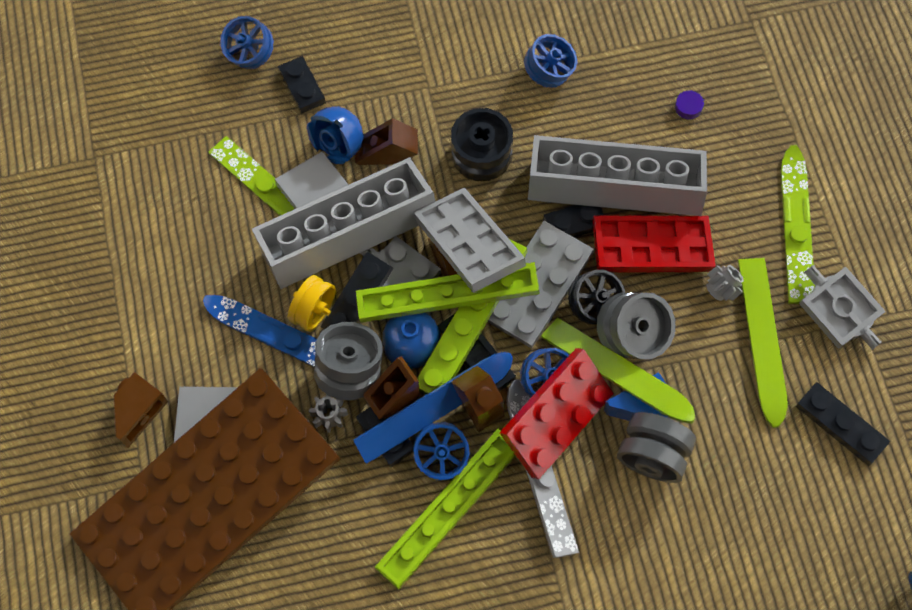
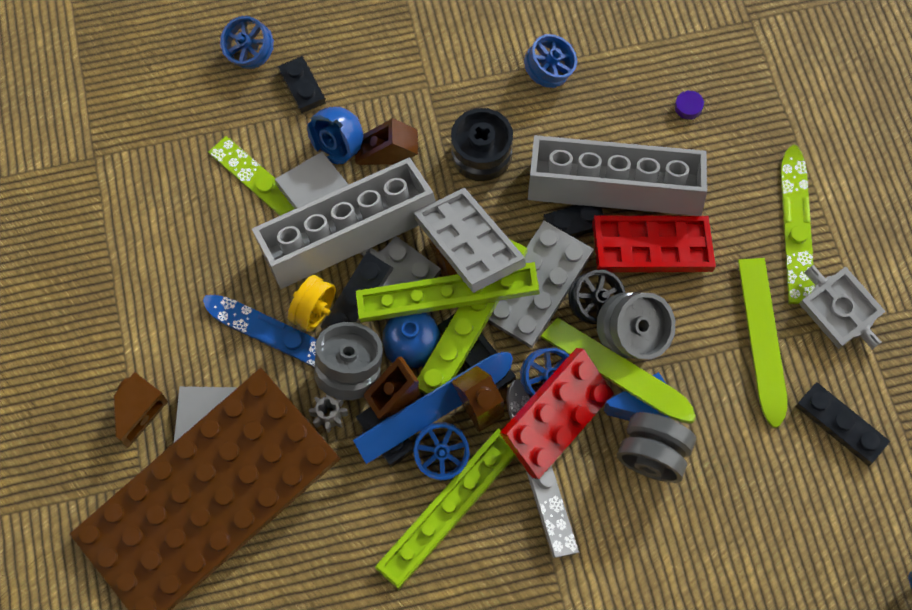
light grey gear [706,265,744,301] -> none

